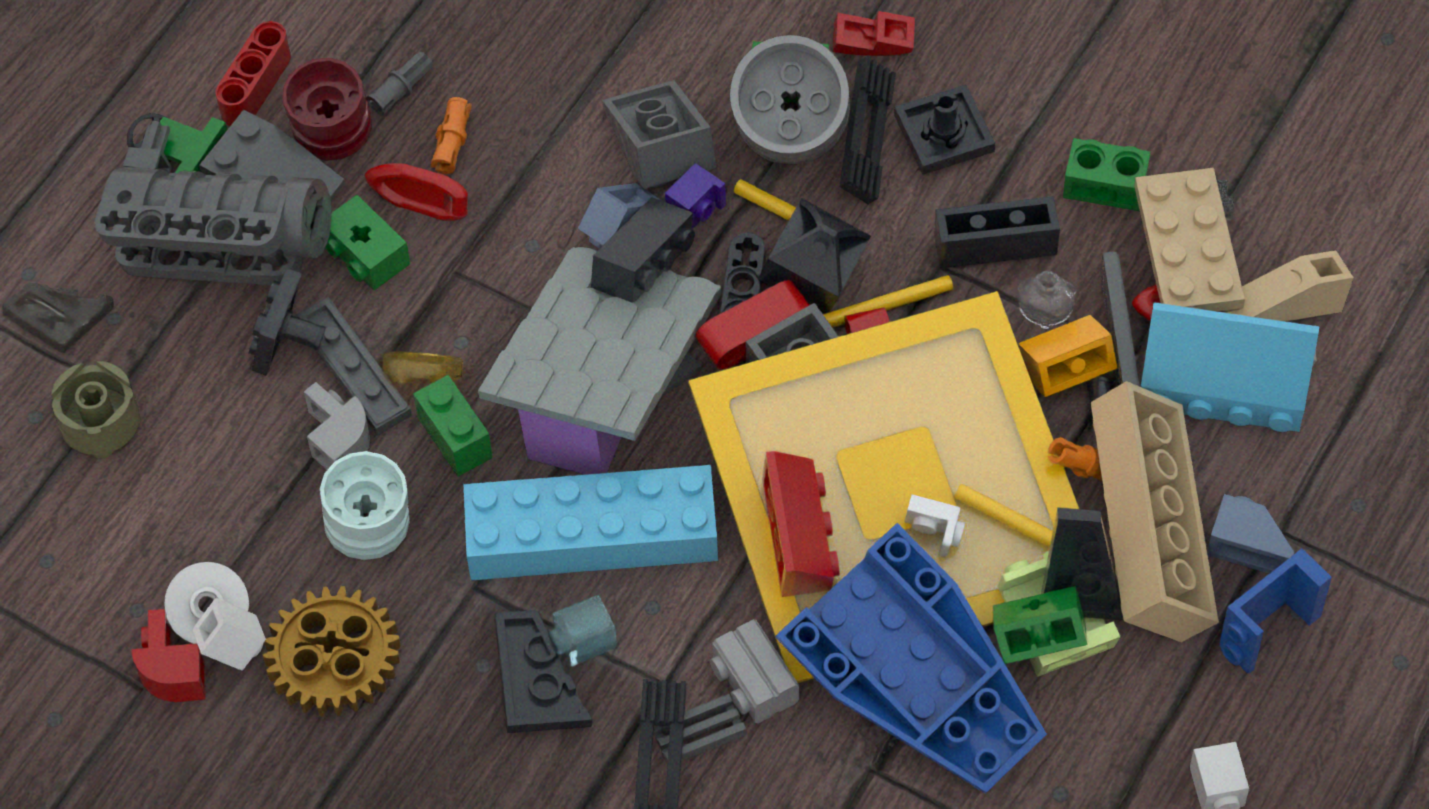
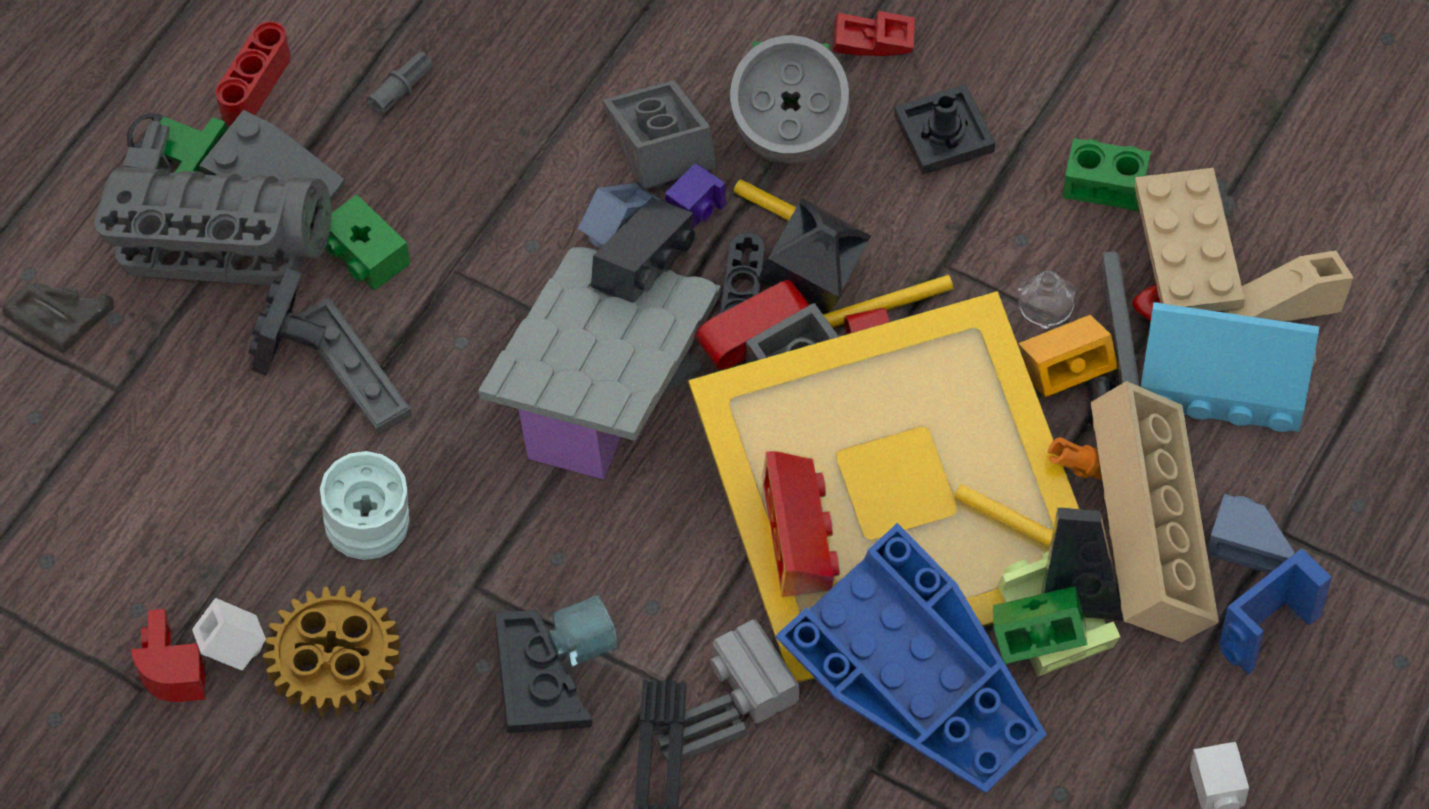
olive brick [51,361,141,459] -> none
white dish [164,562,249,644] -> none
dark red wheel [283,58,372,161] -> none
light grey brick [304,382,370,470] -> none
red piece [364,163,468,221] -> none
clear yellow plate [382,351,463,384] -> none
green brick [413,375,493,477] -> none
orange pin [431,97,472,174] -> none
medium azure brick [463,465,718,580] -> none
black container [839,55,896,204] -> none
white bracket [904,495,965,557] -> none
black brick [934,196,1060,268] -> none

